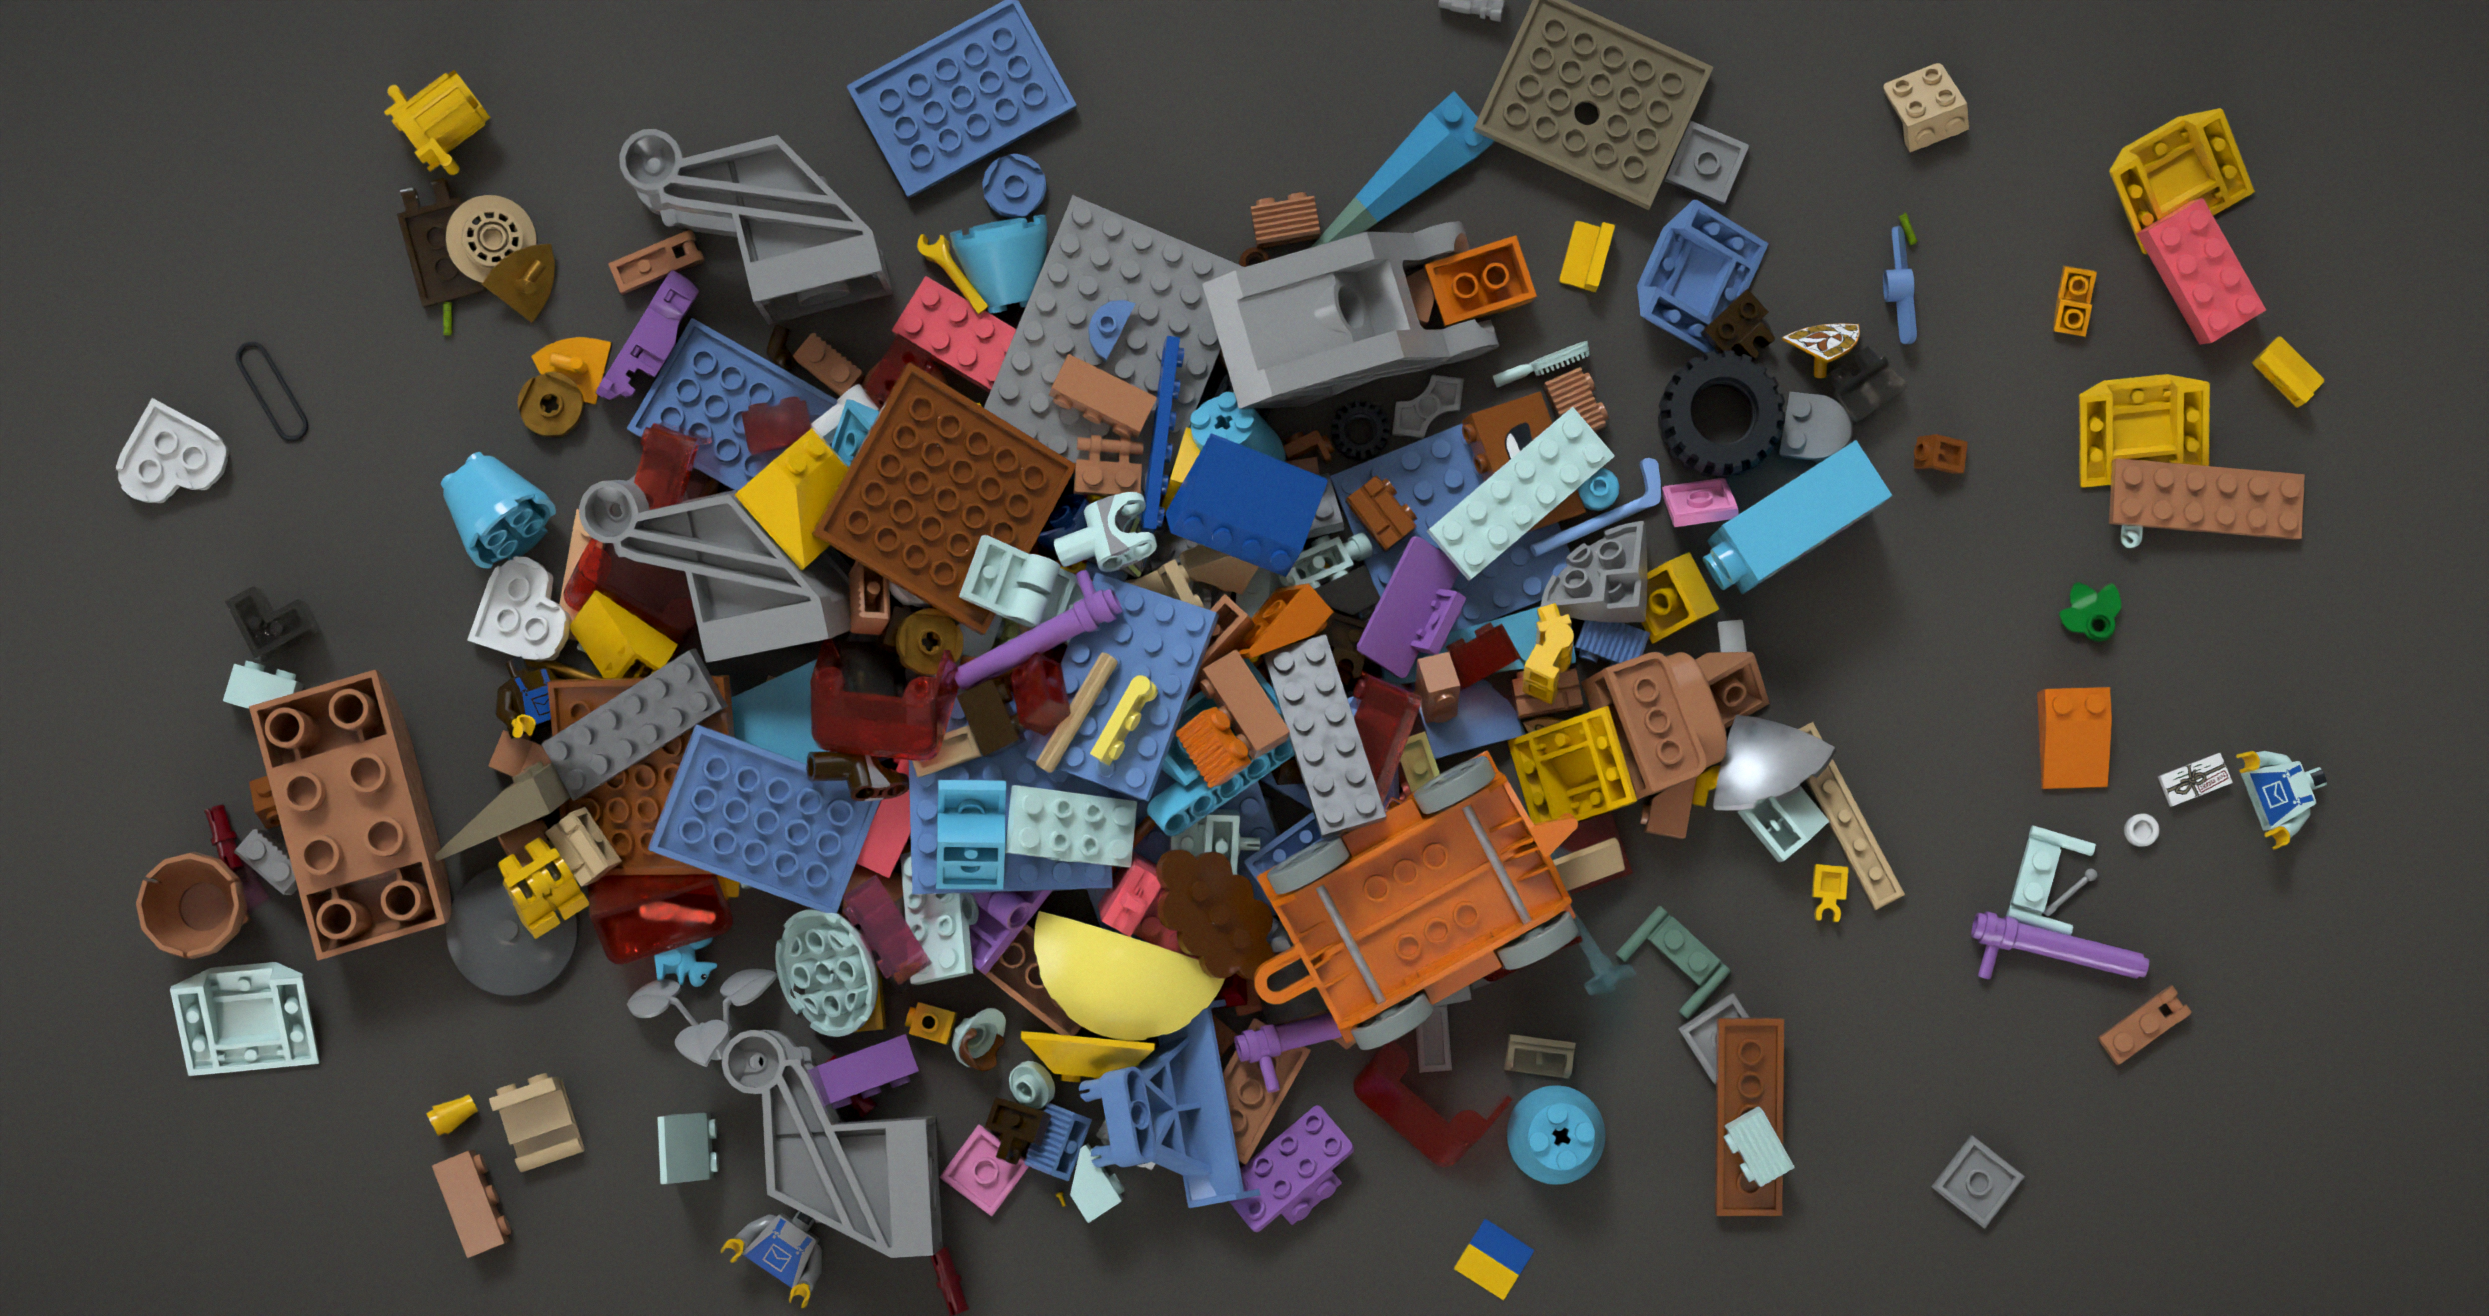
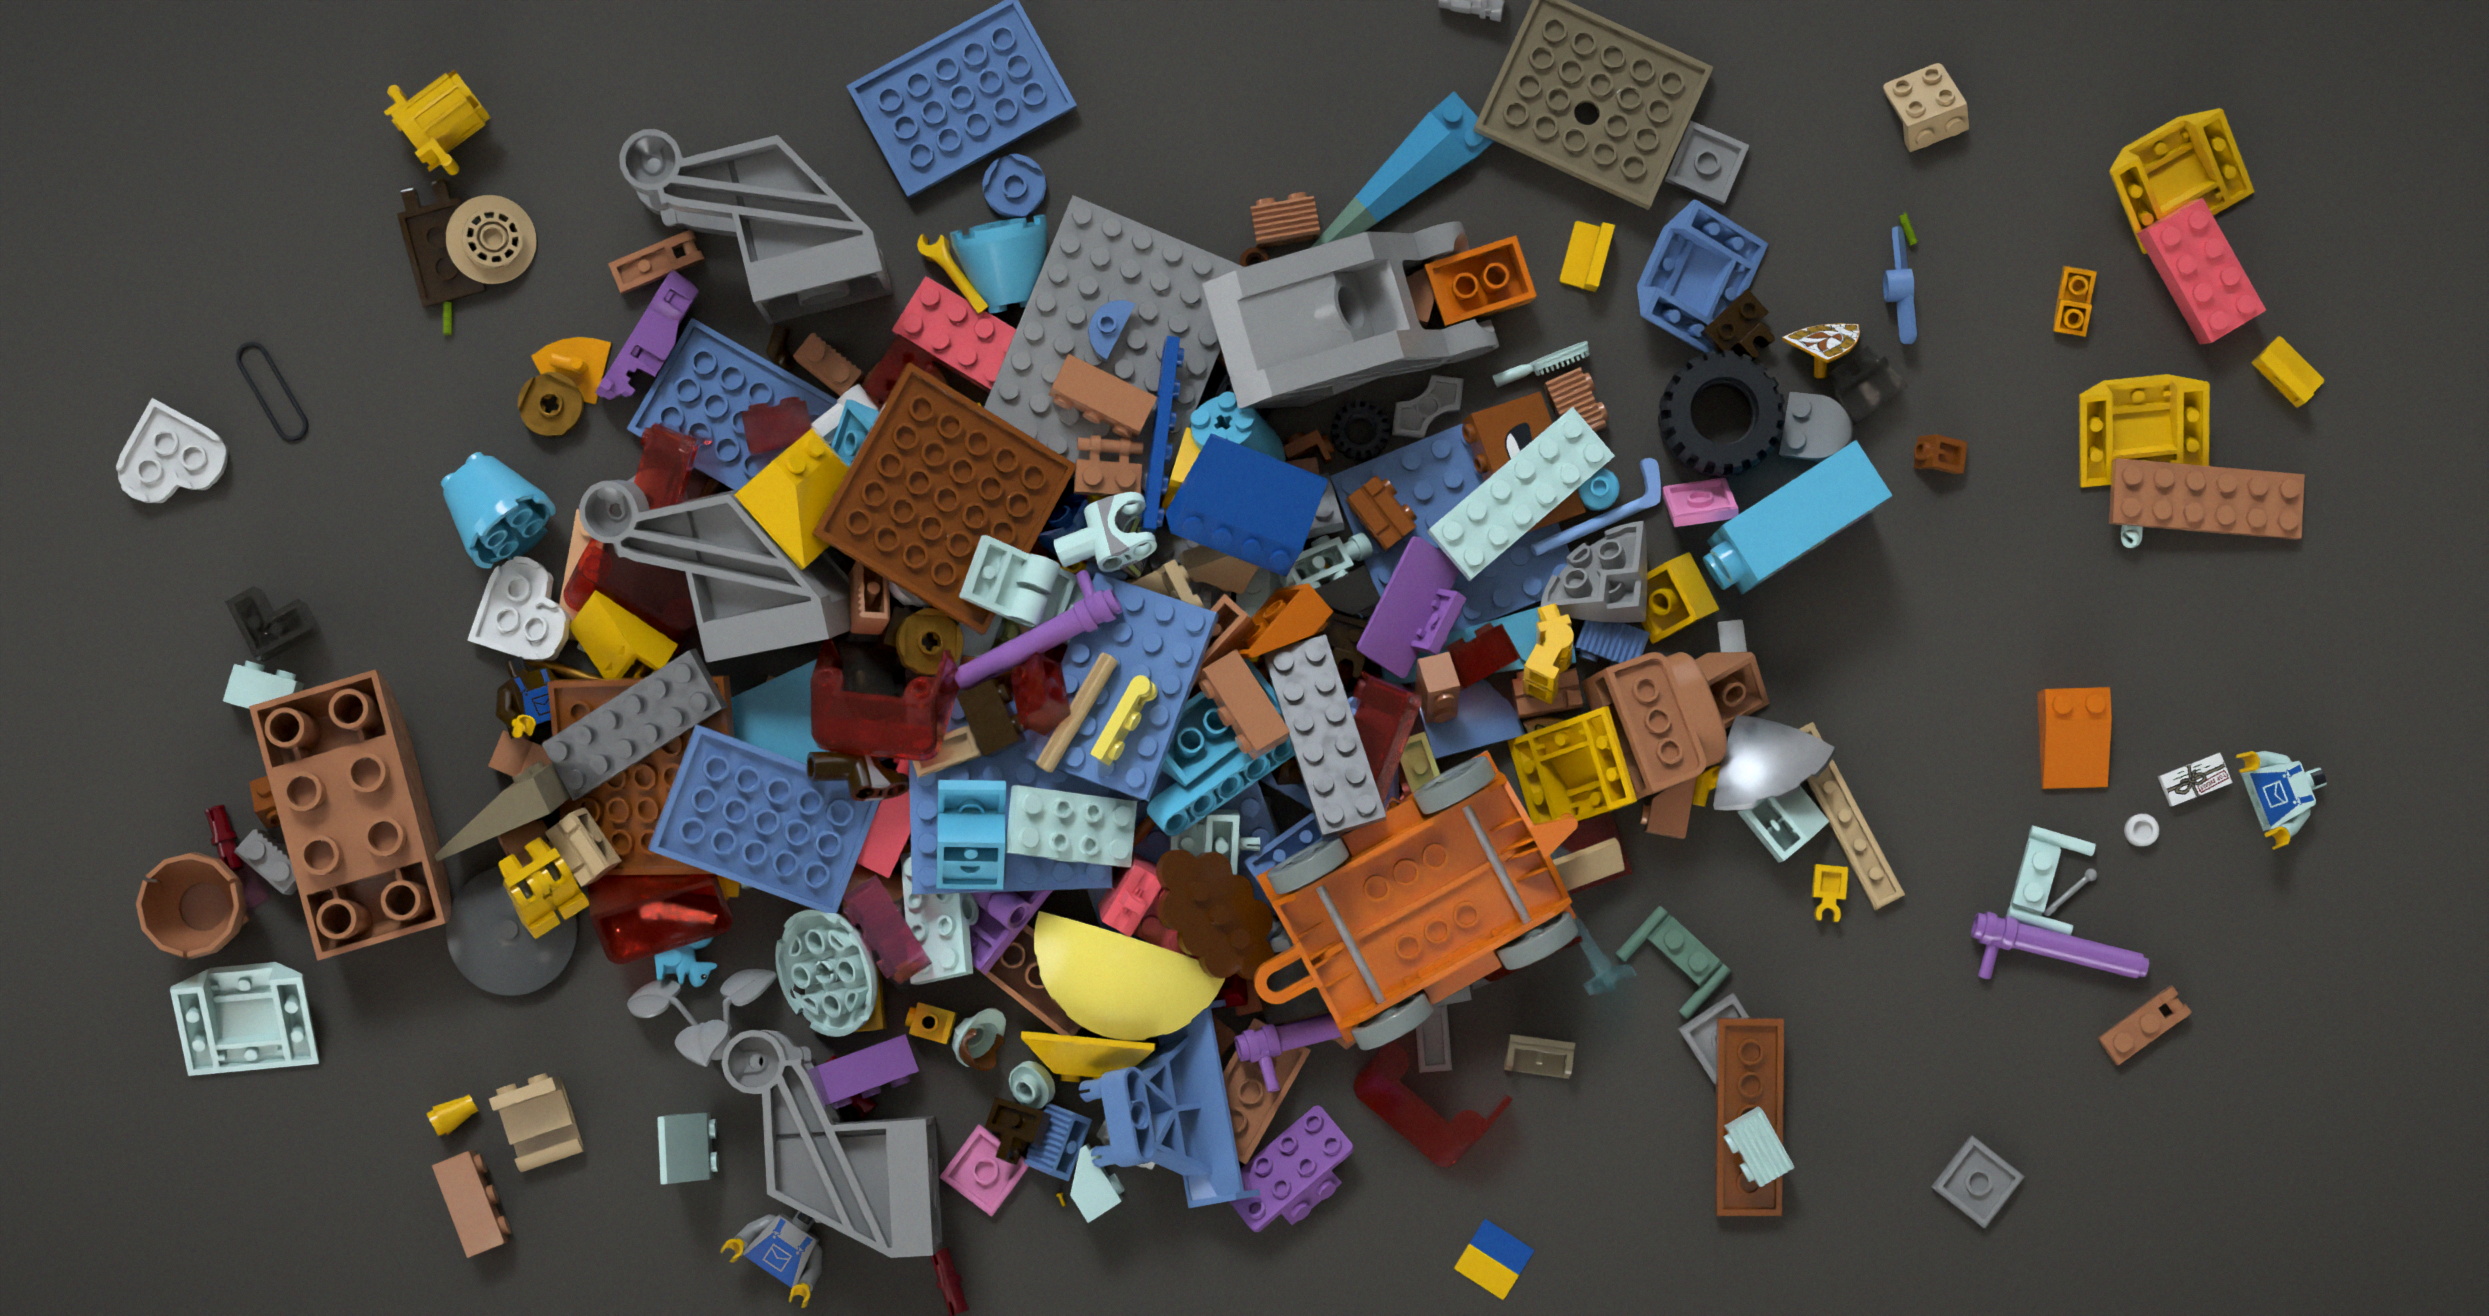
pearl gold shield [481,244,555,323] -> none
orange brick [1175,707,1252,788] -> none
medium azure cone [1506,1085,1605,1184] -> none
green plate [2059,582,2121,642] -> none

